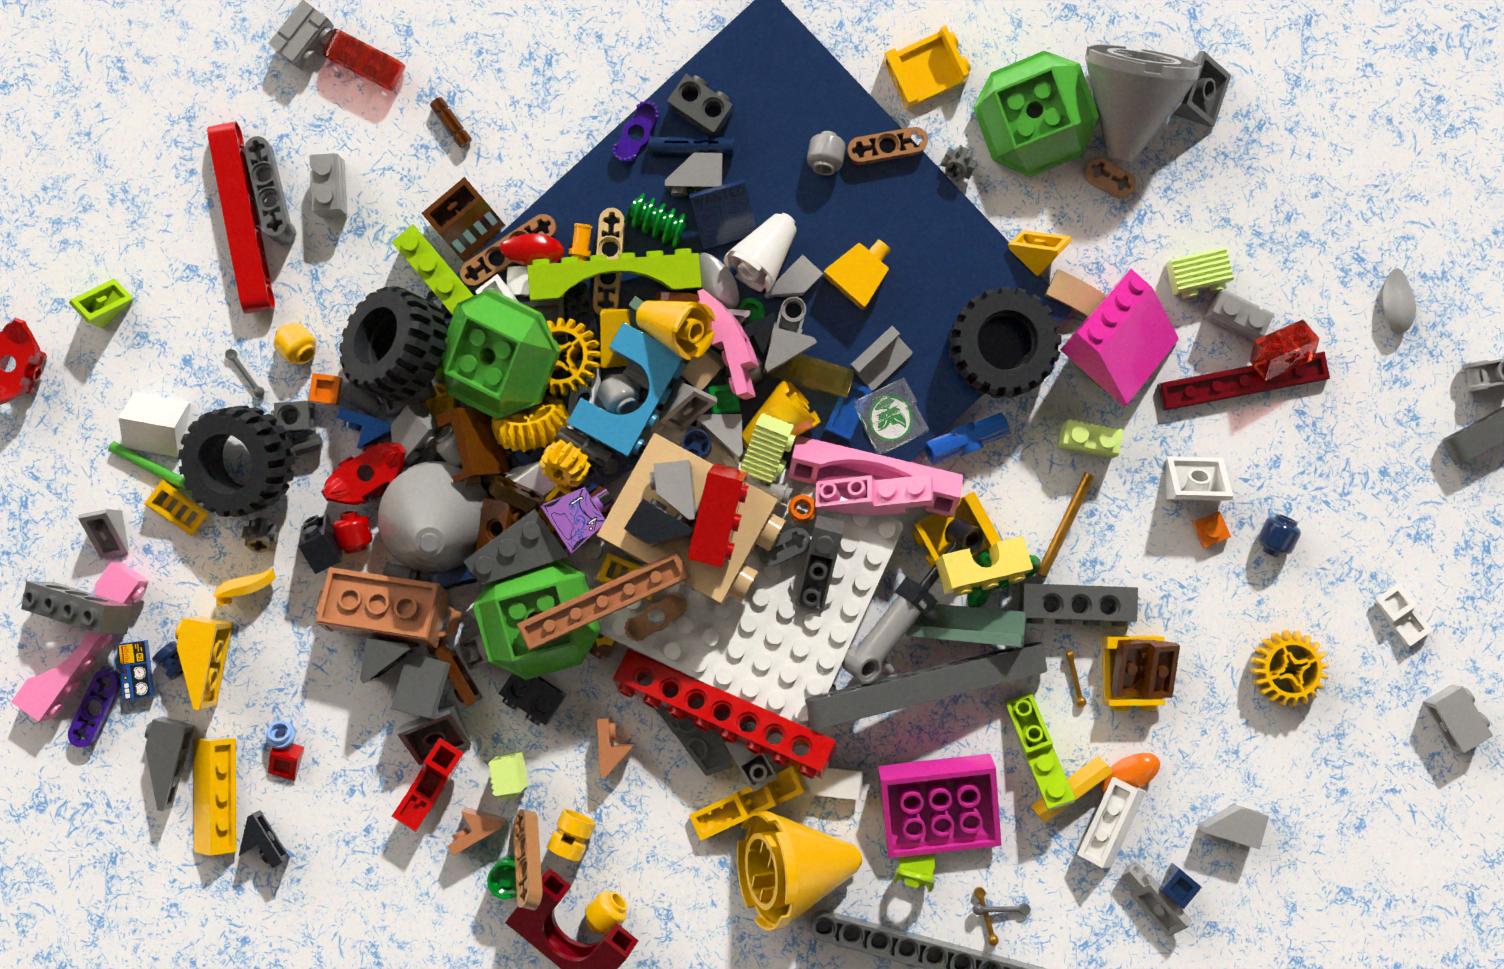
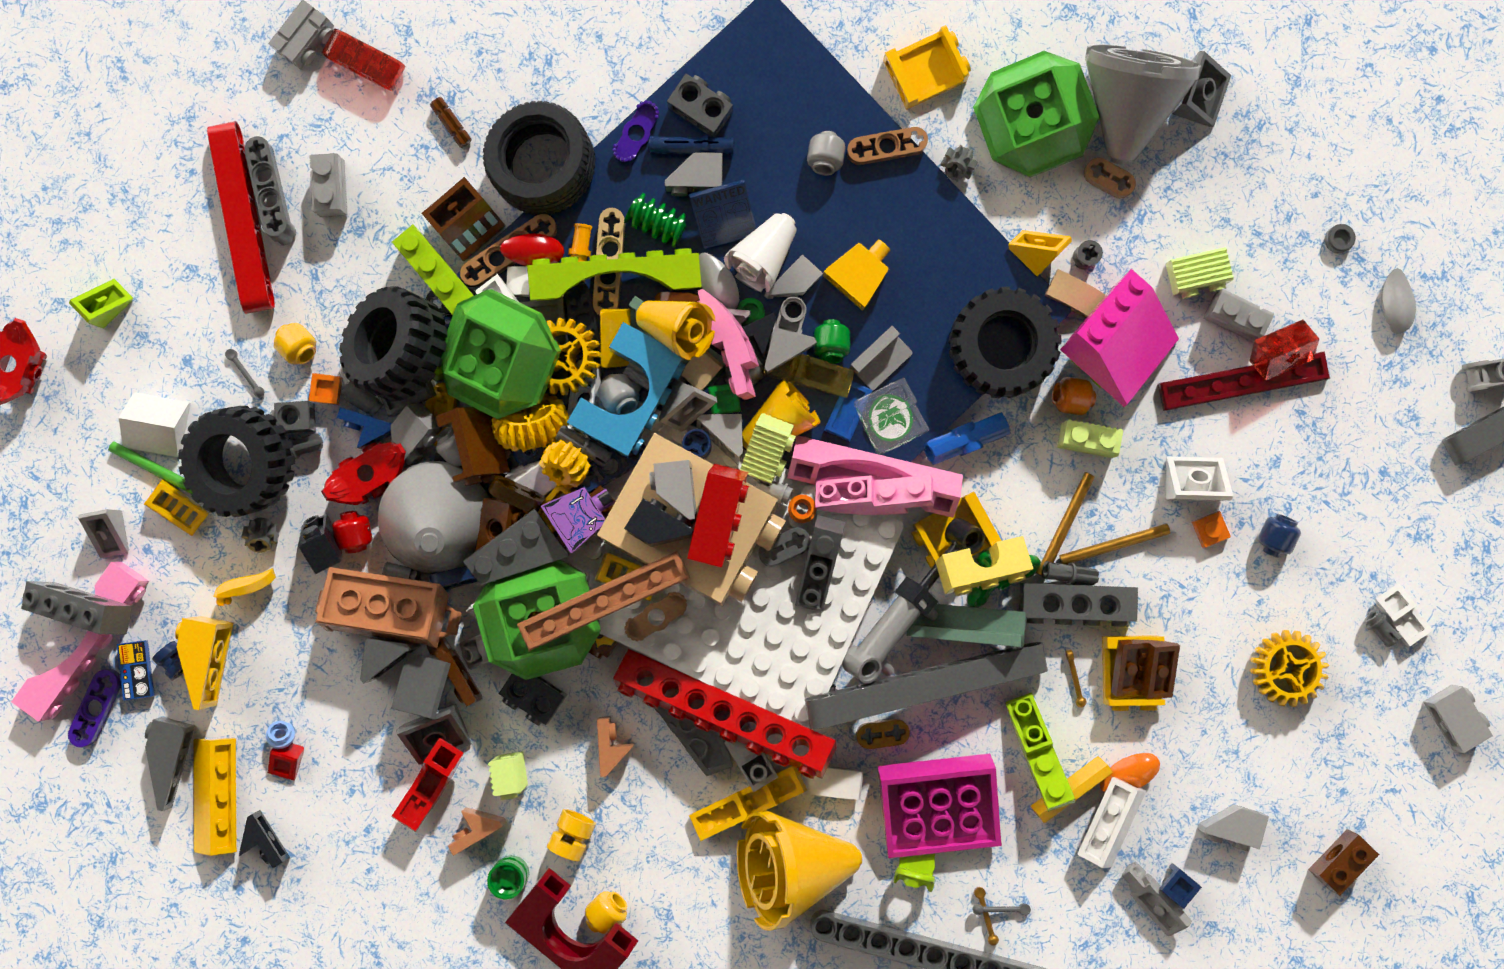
medium nougat beam [513,809,542,910] -> none
none -> black tyre [483,101,596,215]
none -> green head [813,319,850,364]
none -> pearl gold beam [856,719,910,749]
none -> dark grey axle [1042,561,1099,585]
none -> orange head [1052,377,1096,415]
none -> pearl gold bar [1059,523,1171,565]
none -> dark grey bush [1072,240,1103,270]
none -> reddish brown brick [1308,829,1380,896]
none -> dark grey tile [1325,224,1356,253]
none -> dark grey pin [1364,610,1401,647]

